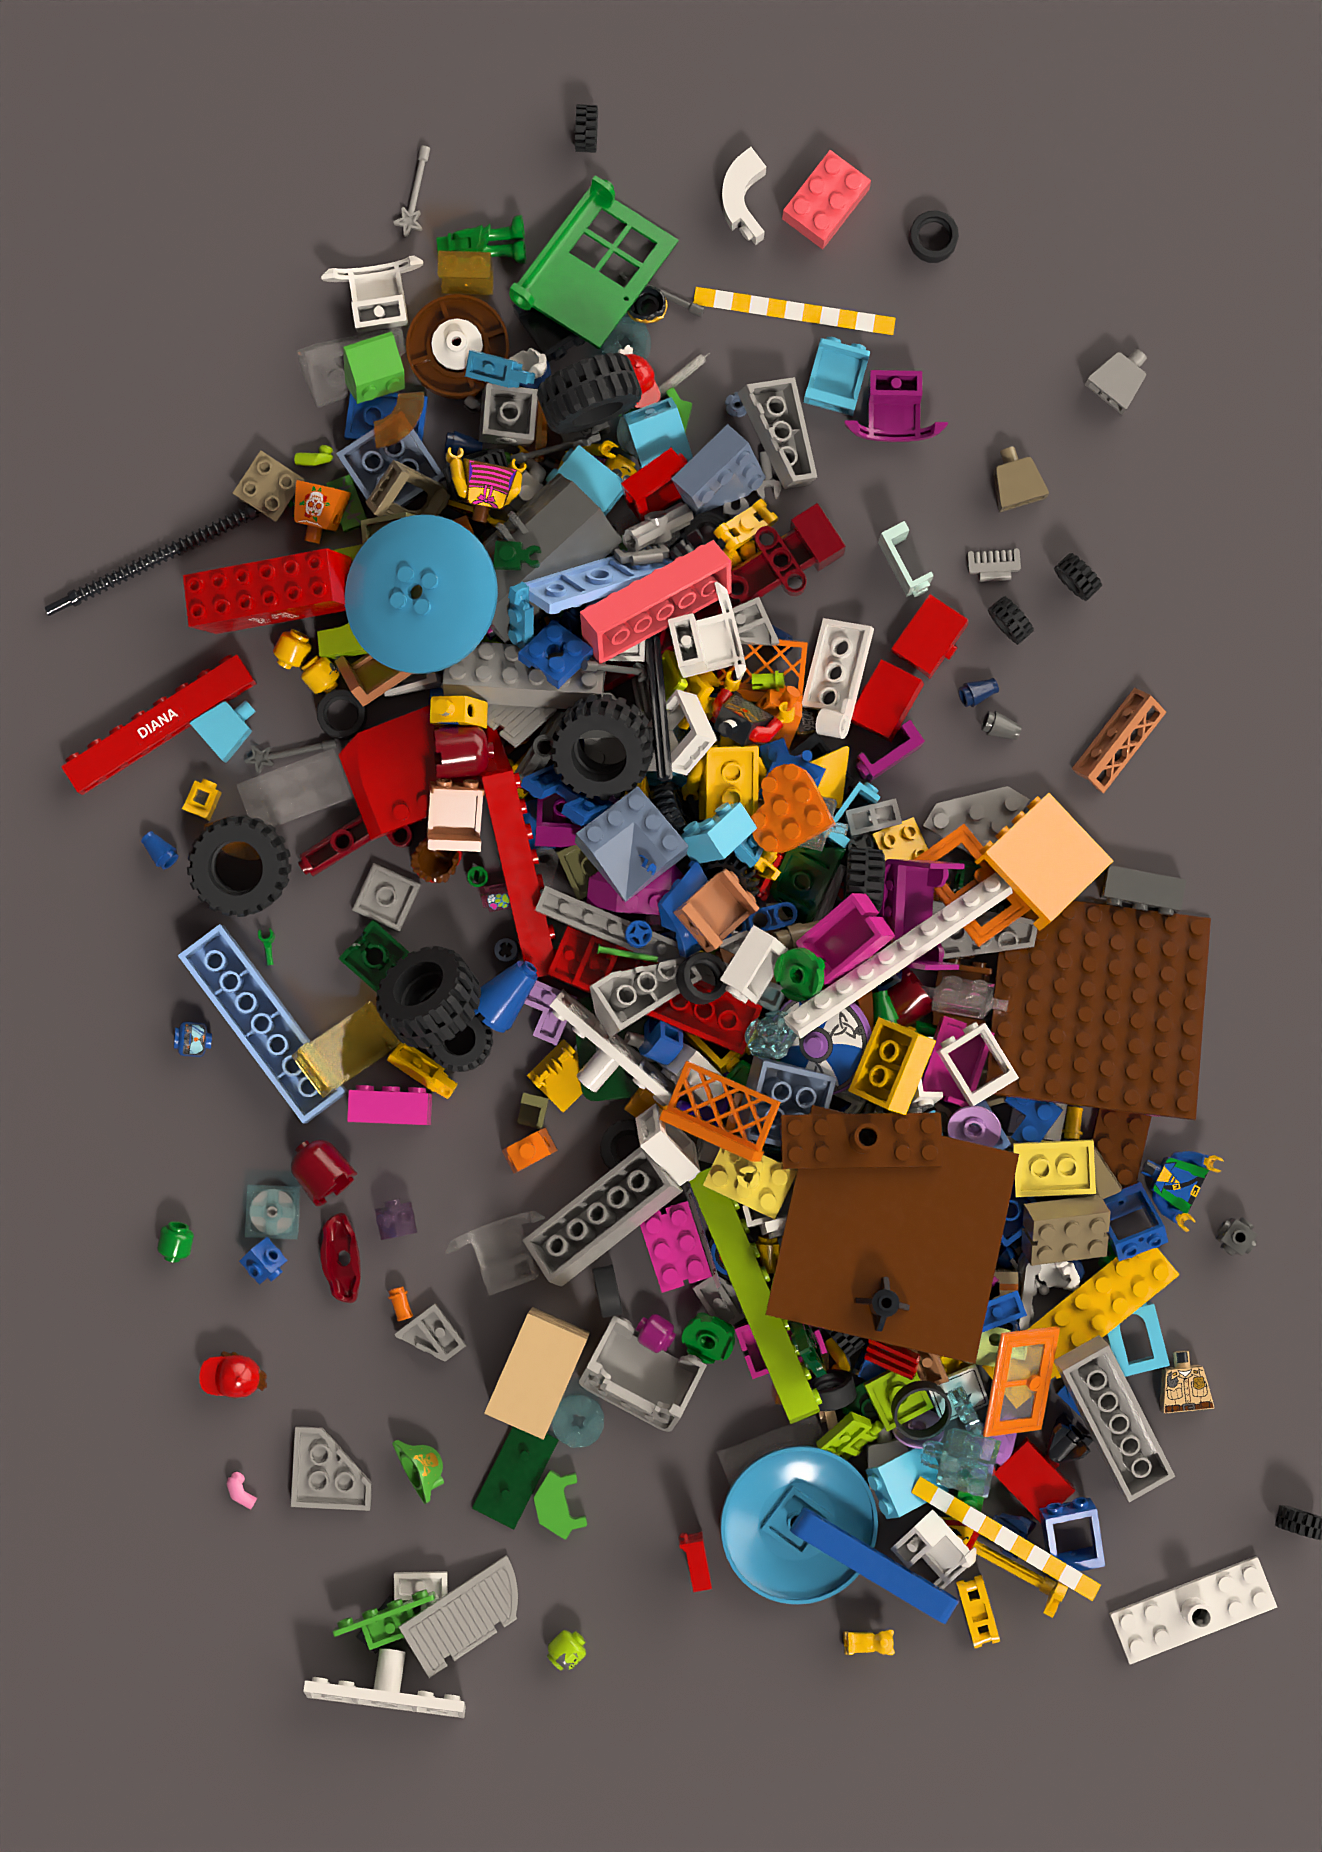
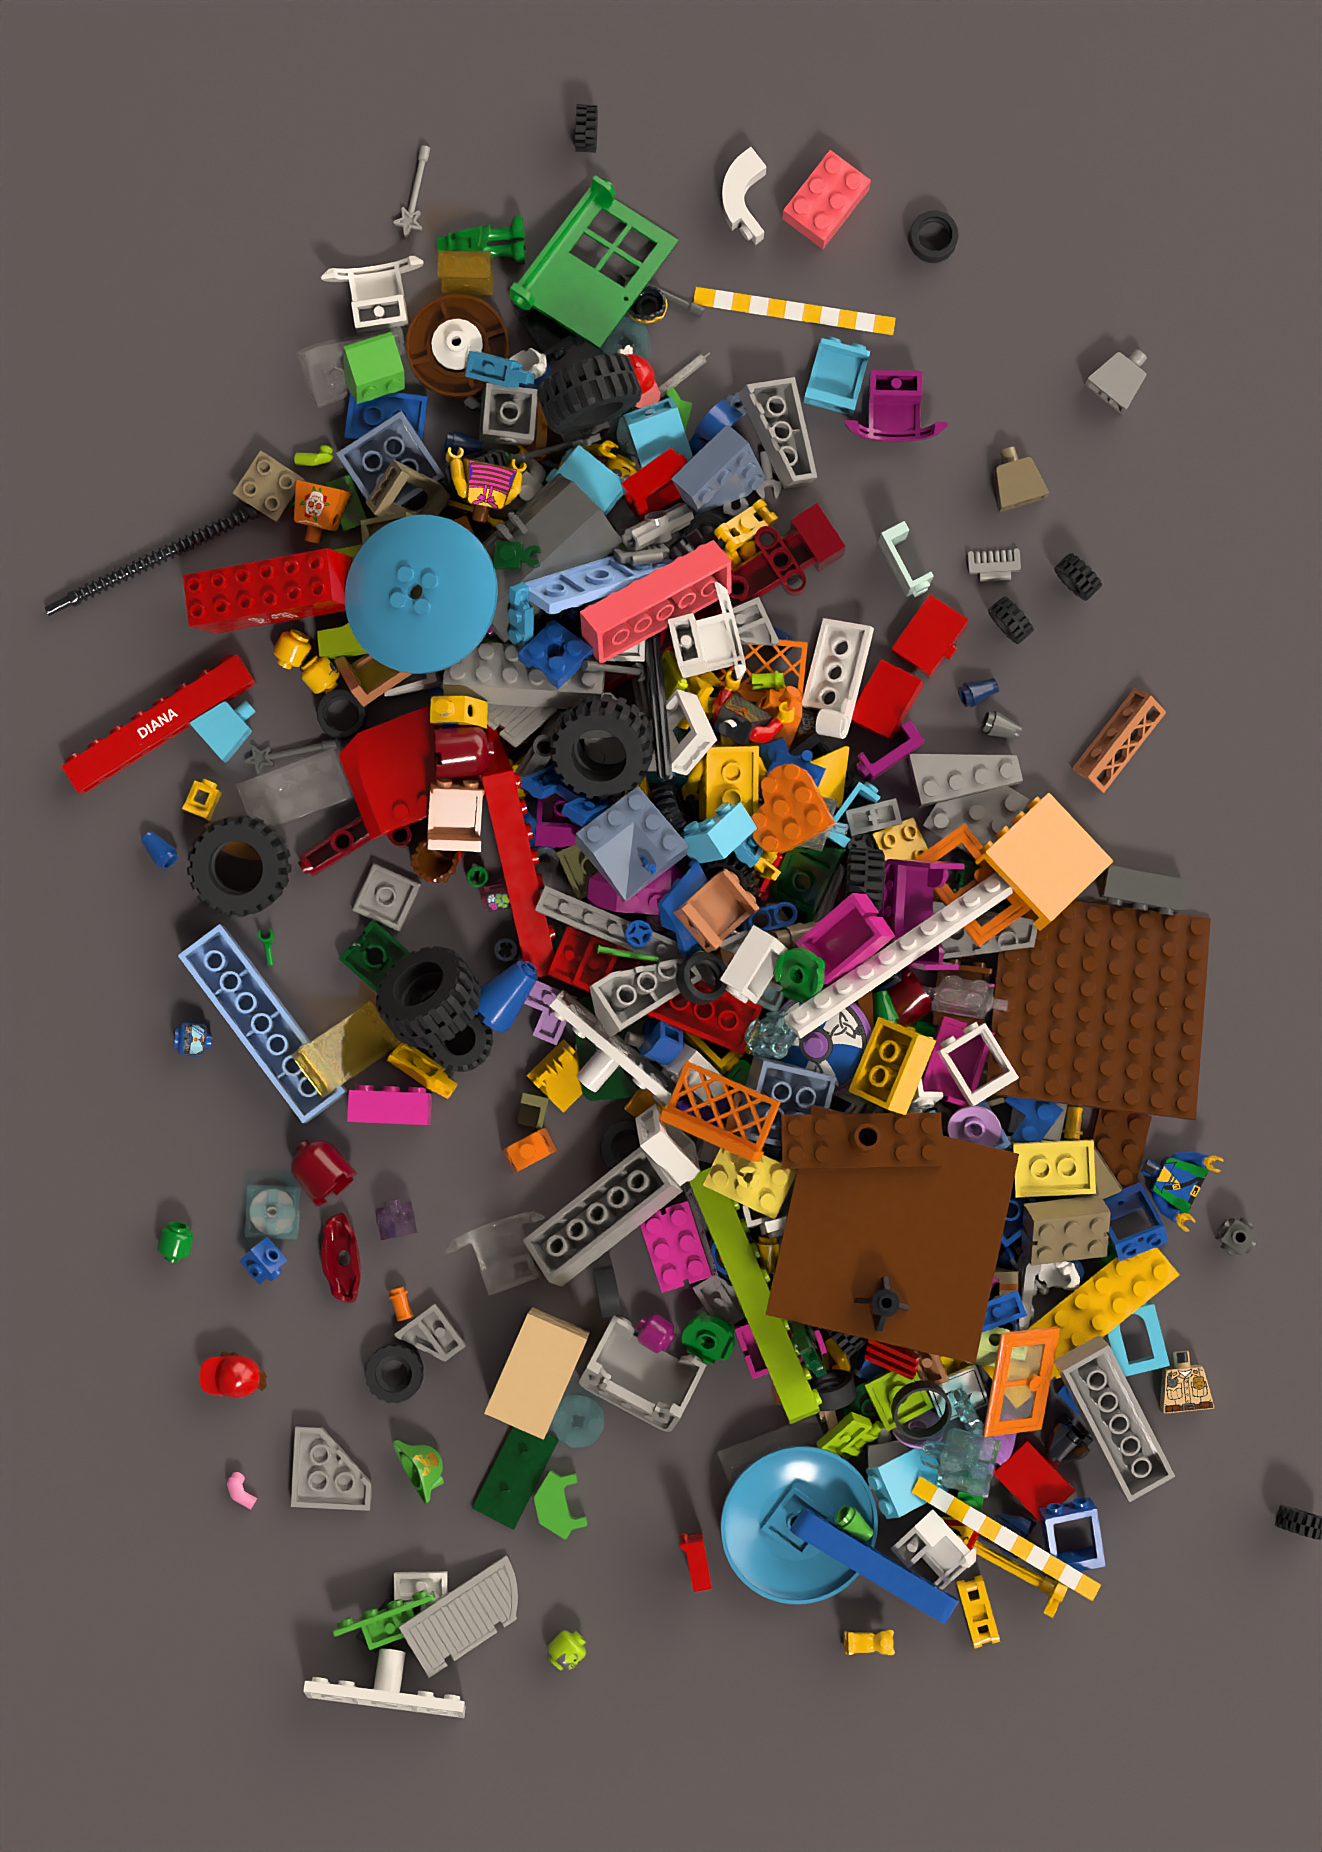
clear orange tile [374,392,424,449] -> none
white plate [1109,1556,1277,1664] -> none
none -> black tyre [365,1344,424,1403]
none -> blue brick [689,399,743,455]
none -> bright green cone [834,1505,873,1542]
none -> light grey wedge [907,754,1023,808]

